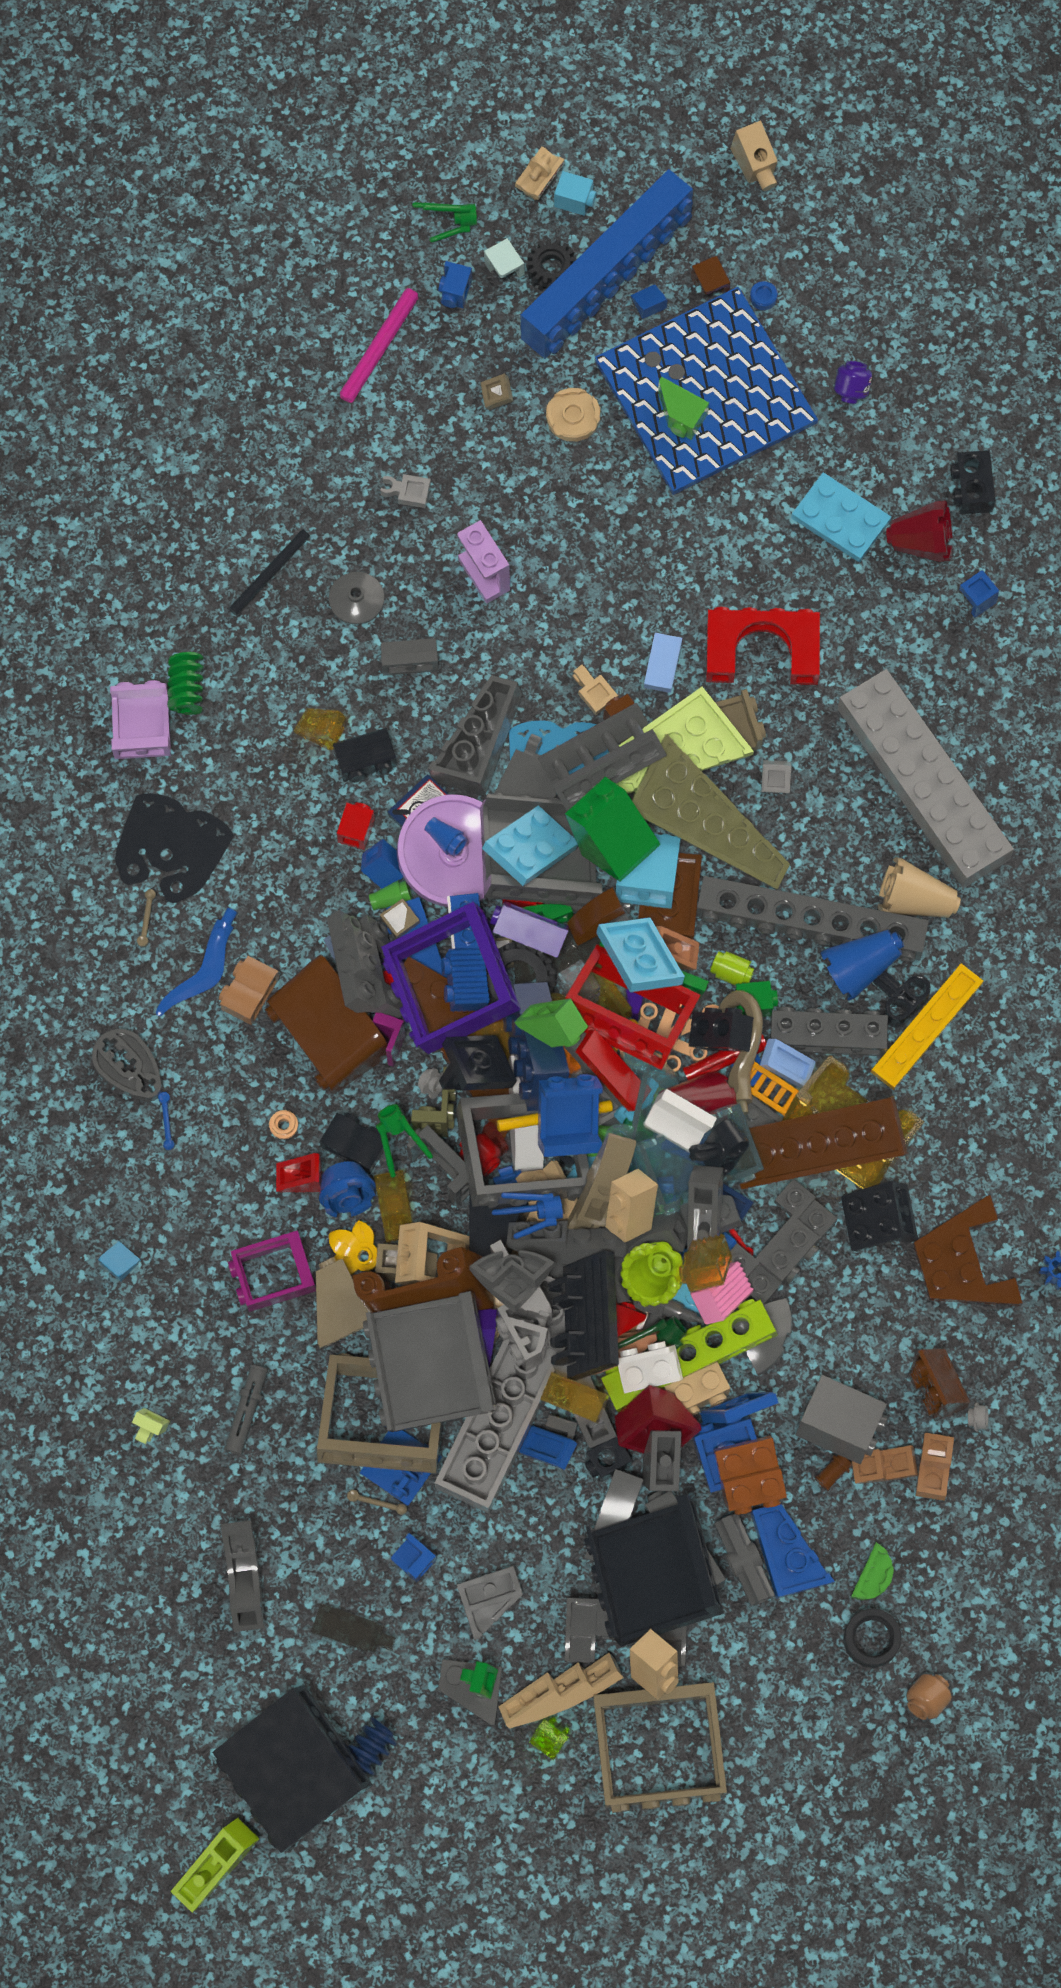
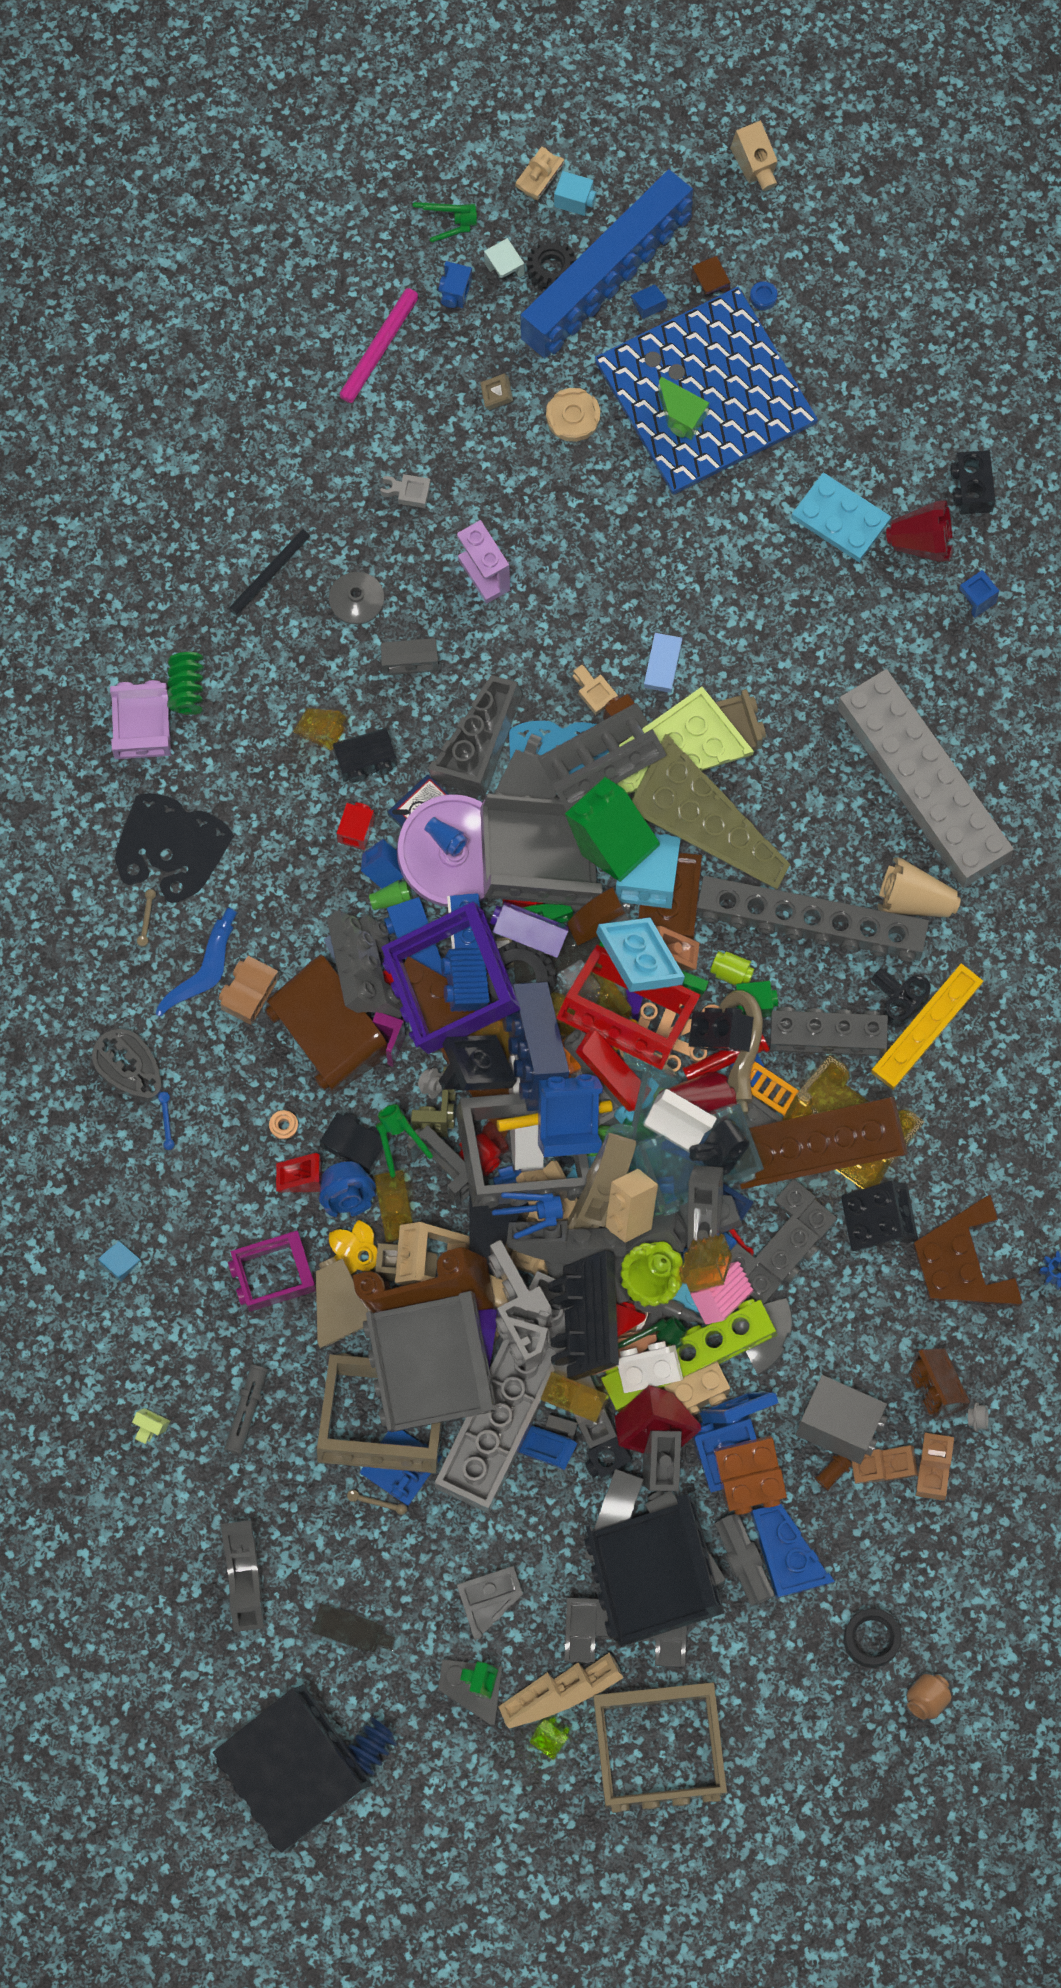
lime slope [171,1818,259,1913] -> none
tile [380,898,420,939] -> none
blue panel [391,1533,437,1582] -> none
dark grey brick [470,1250,554,1313] -> none
medium azure plate [482,805,578,886] -> none
bright green slope [515,998,588,1047] -> none
tan brick [630,1629,678,1700] -> none
red arch [706,607,820,685] -> none
light blue tile [760,1039,816,1088] -> none
light grey slope [761,760,791,793] -> none
blue cone [821,930,904,1001] -> none
dark purple head [834,361,872,404] -> none
bright green plate [851,1542,894,1600] -> none

